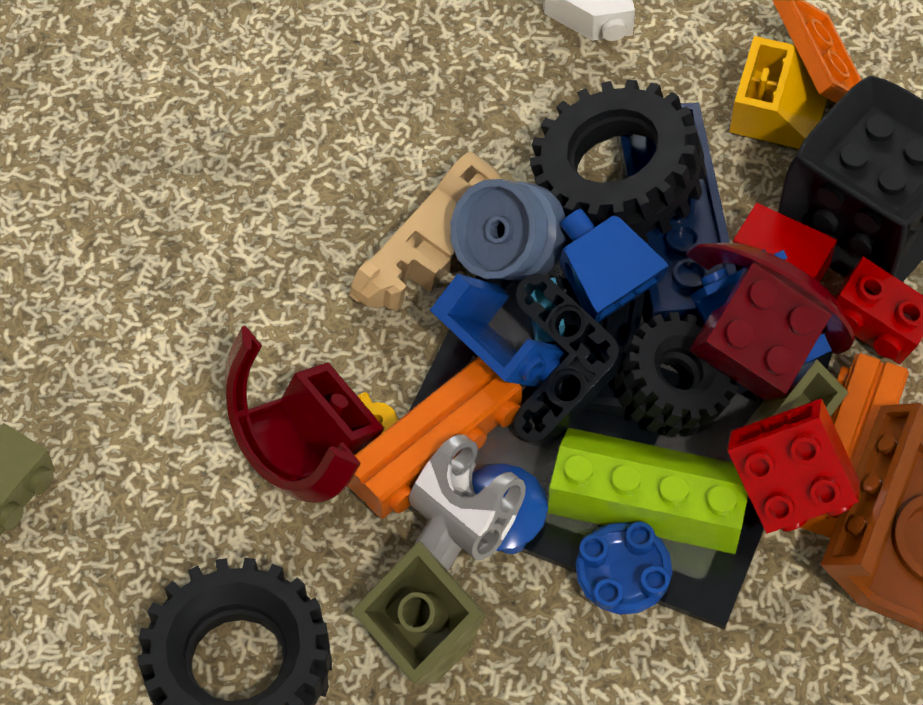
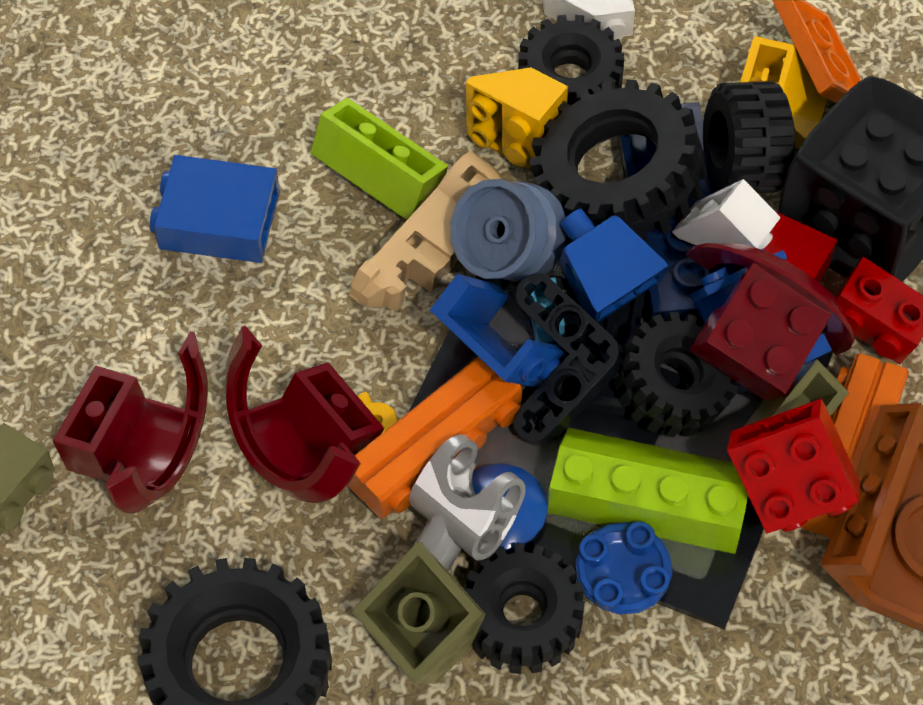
none -> dark red piece [53,331,208,514]
none -> blue brick [150,155,280,263]
none -> lime brick [310,97,448,220]
none -> black tyre [463,543,585,674]
none -> yellow slope [466,67,568,171]
none -> black tyre [518,15,624,106]
none -> white slope [672,179,781,250]
none -> black tyre [703,81,795,193]

